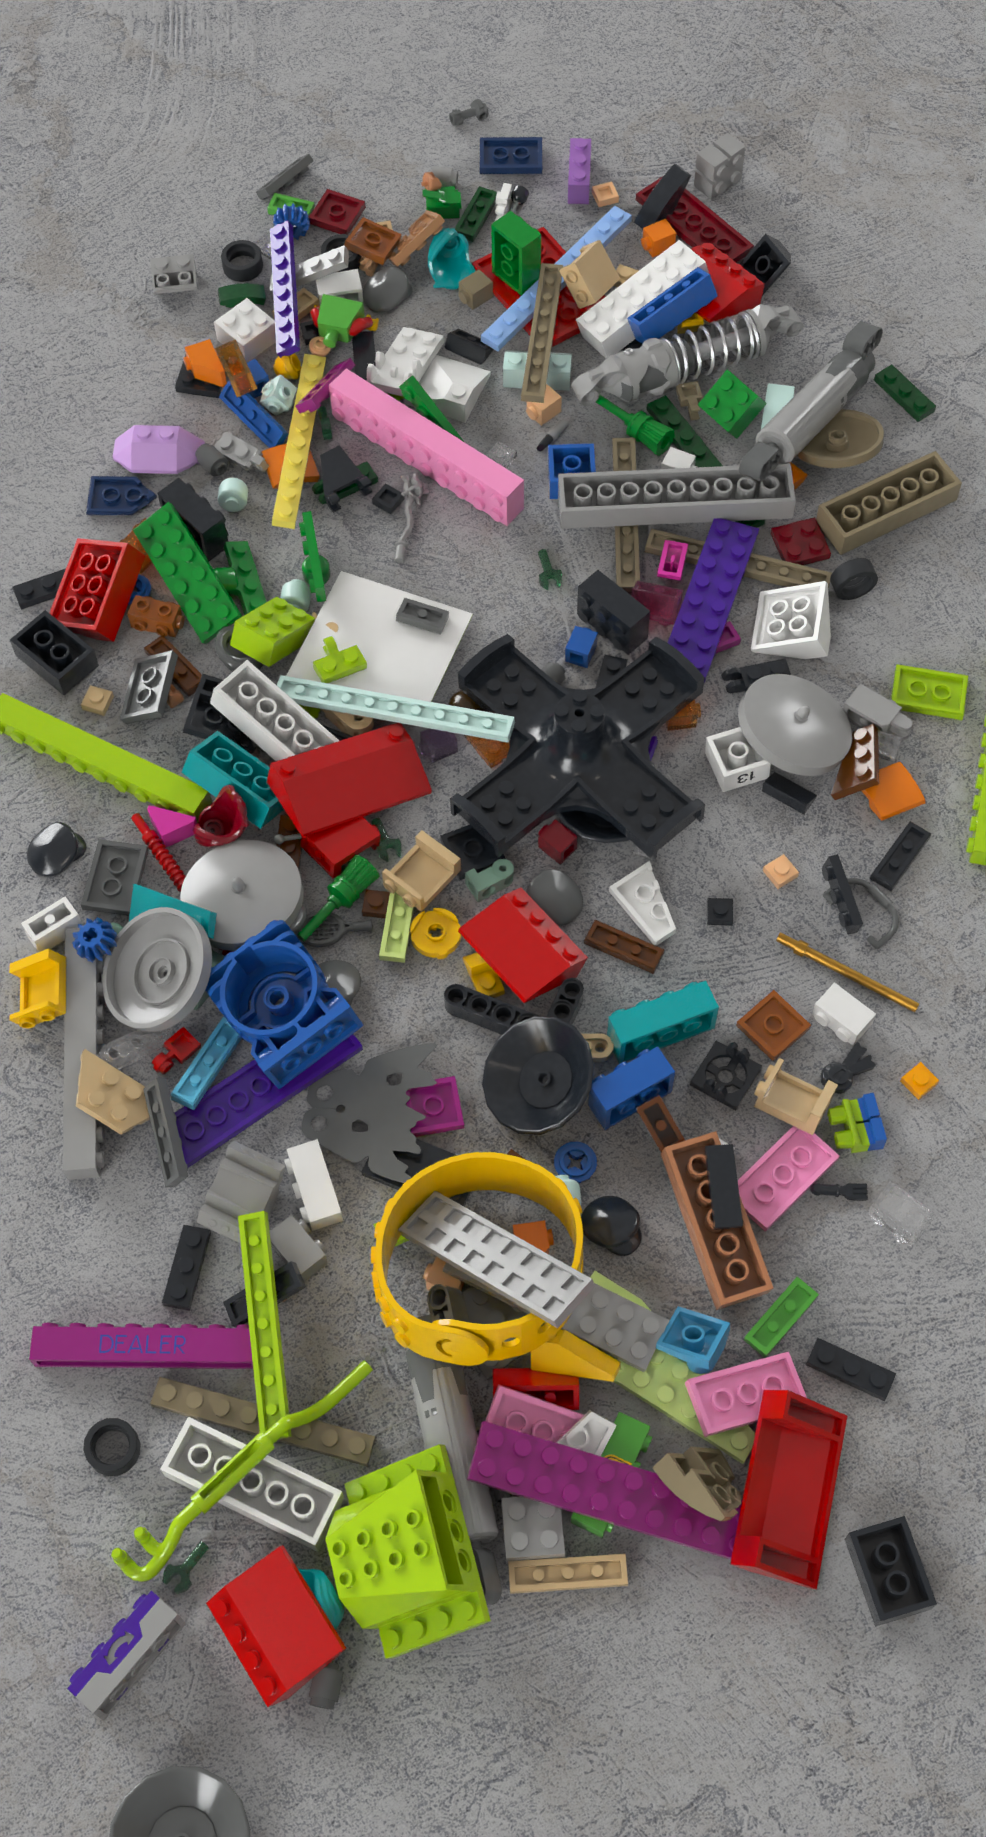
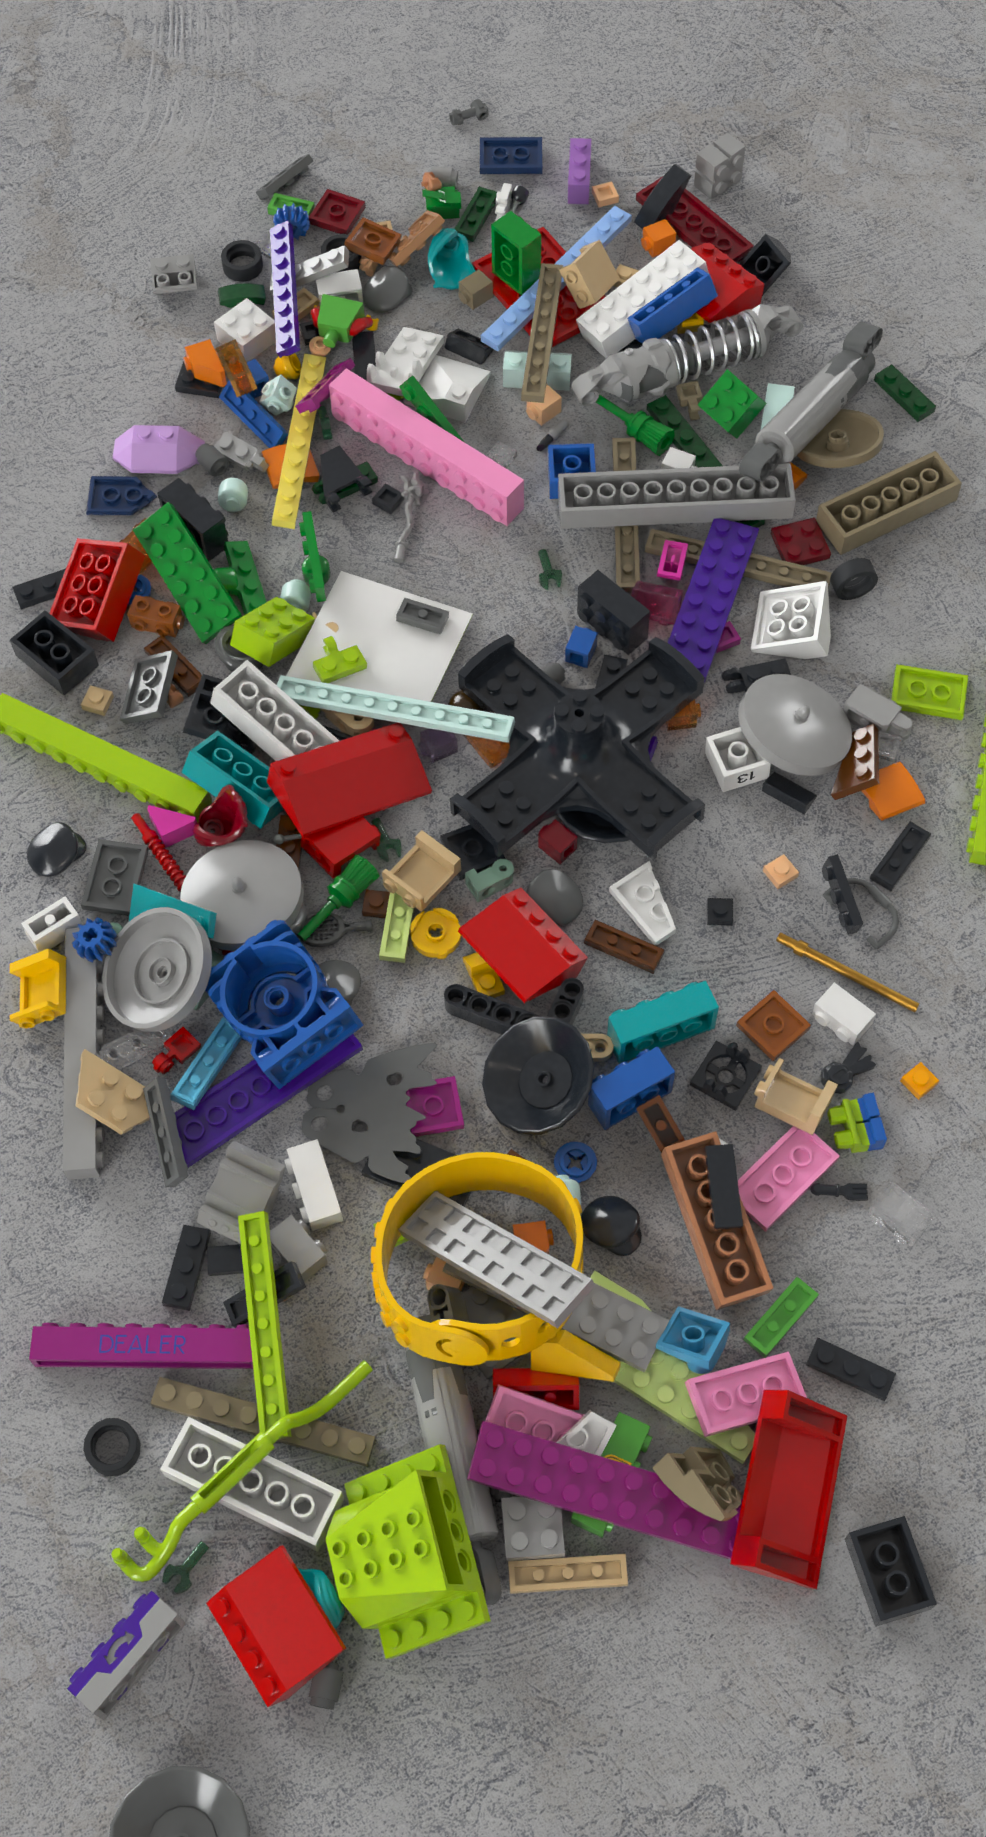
none -> black tile [207,1244,244,1276]

